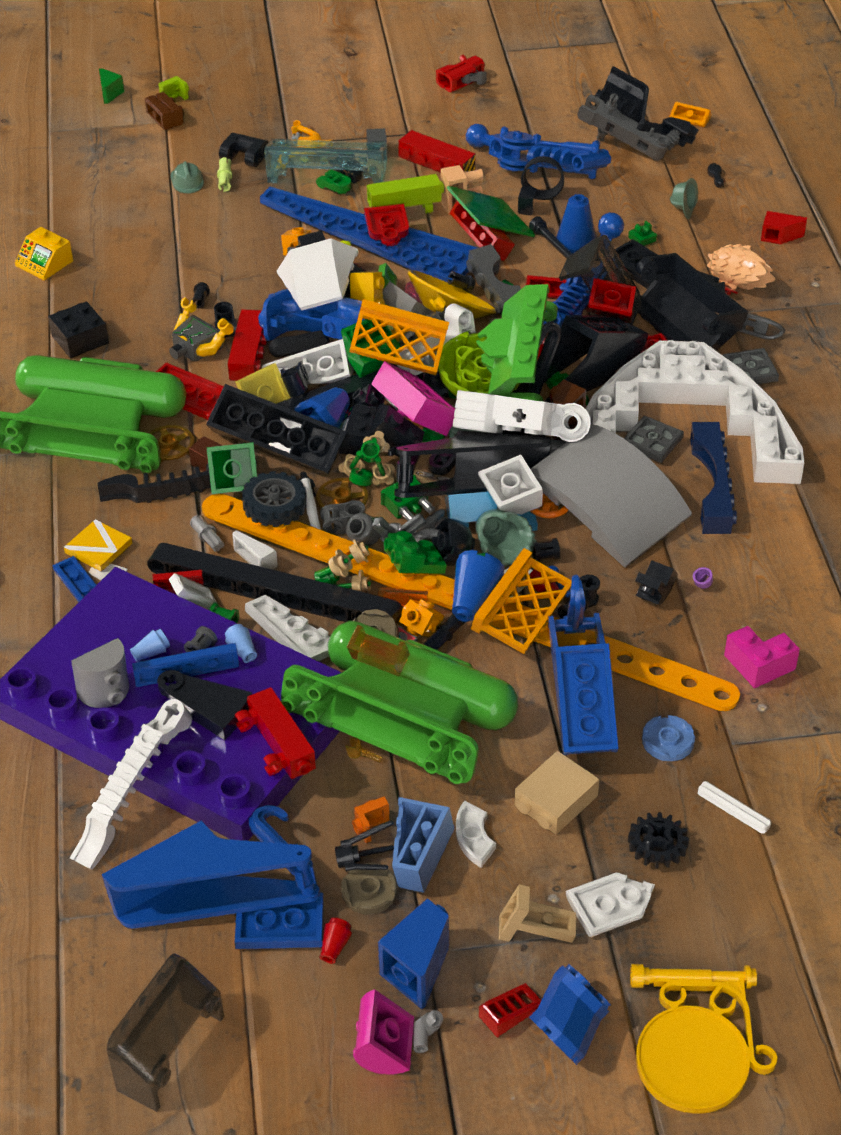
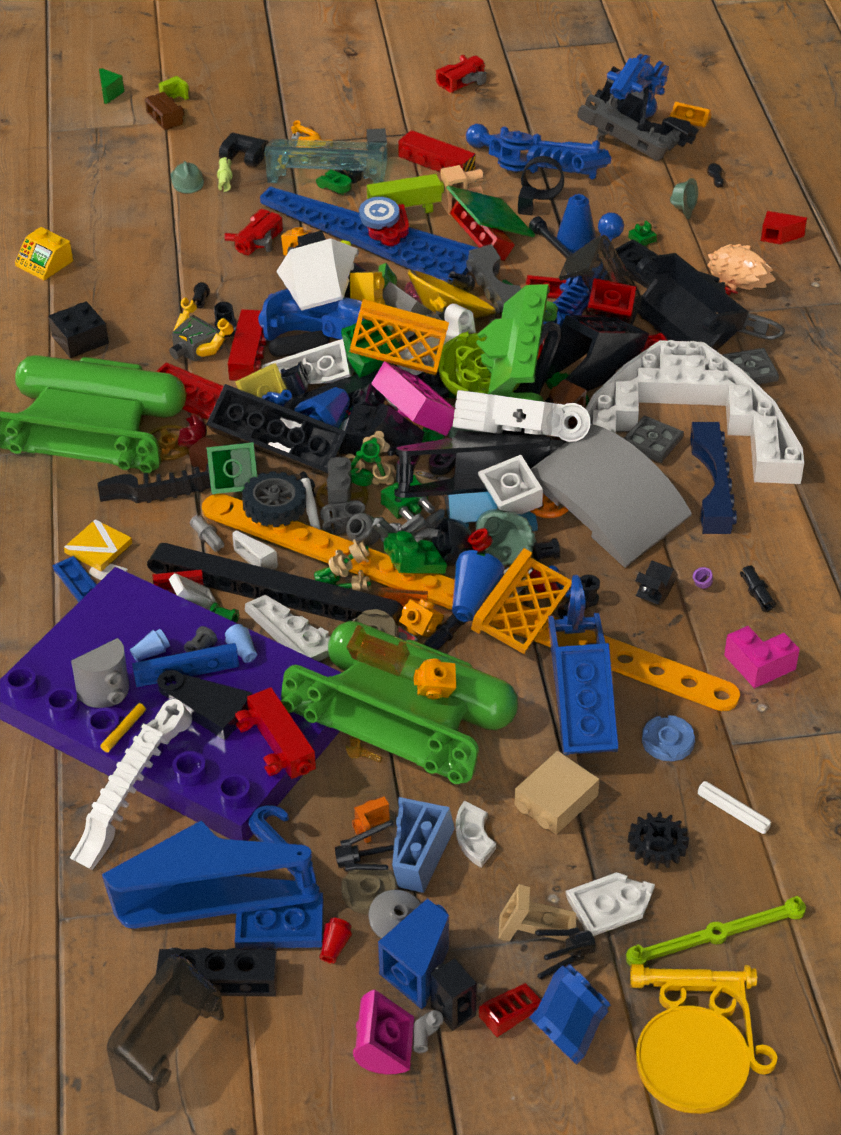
none -> yellow piece [100,703,146,752]
none -> black brick [155,947,278,997]
none -> dark red hair [178,413,207,448]
none -> red piece [224,209,283,256]
none -> blue arm [262,390,292,406]
none -> dark grey brick [327,457,352,505]
none -> medium blue tile [359,197,399,229]
none -> light grey dish [368,890,421,939]
none -> light orange brick [414,659,456,699]
none -> black brick [431,958,477,1031]
none -> red bush [468,528,493,552]
none -> black plant [535,927,596,979]
none -> blue piece [607,54,669,118]
none -> lime piece [626,896,806,966]
none -> black pin [740,565,776,612]

